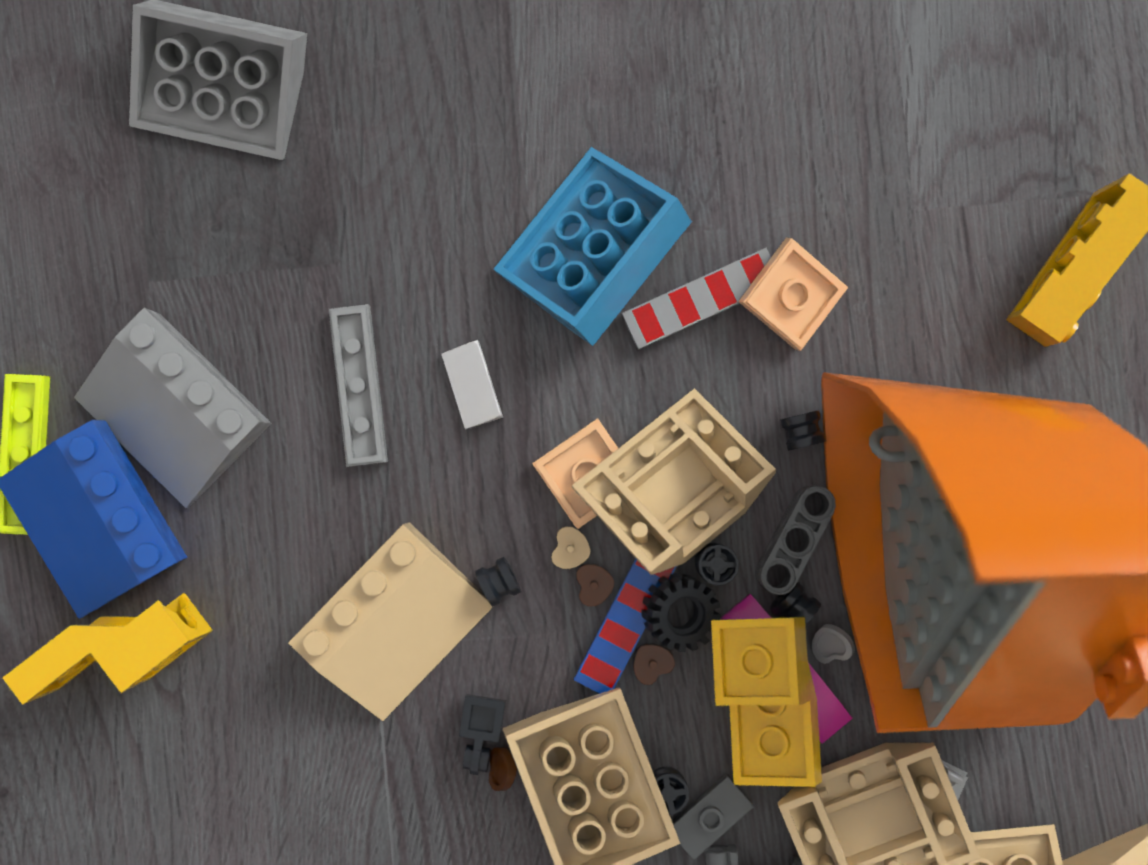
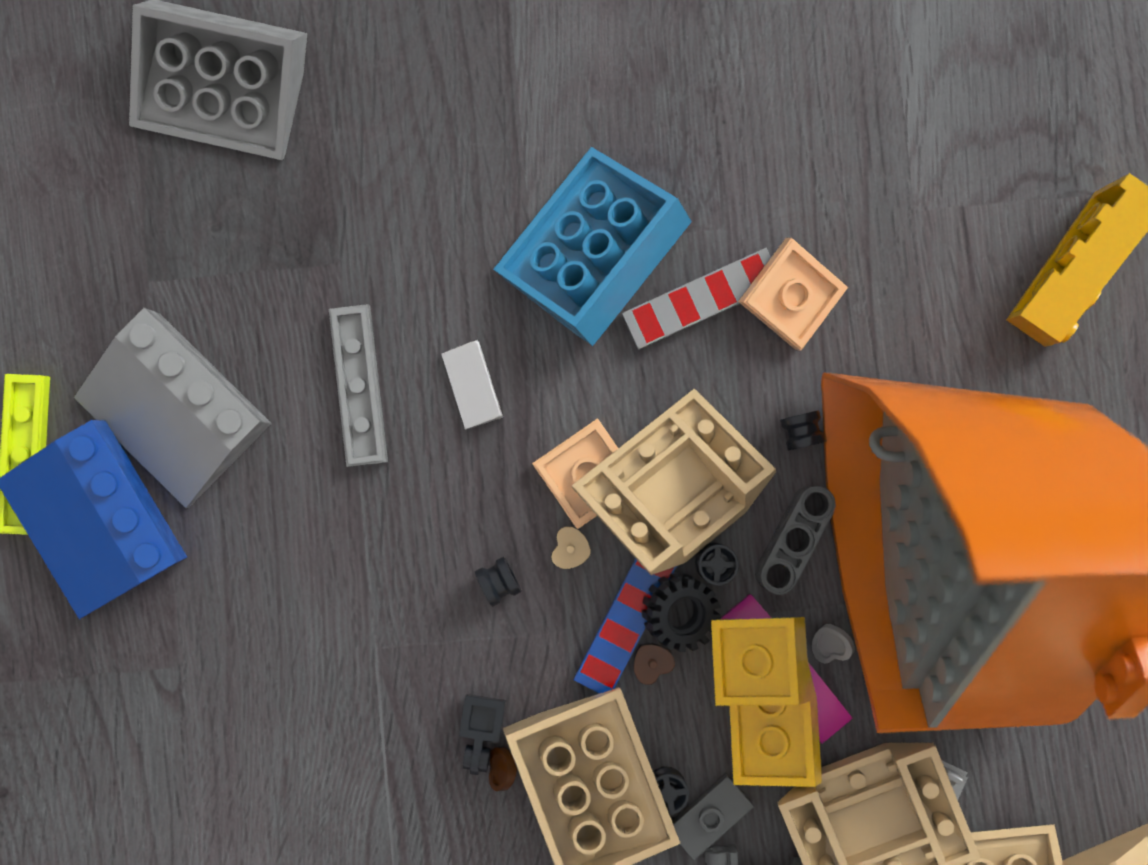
yellow piece [3,593,213,705] -> none
tan slope [288,522,494,721] -> none
reddish brown piece [576,564,614,606] -> none
black wheel [769,582,821,625] -> none

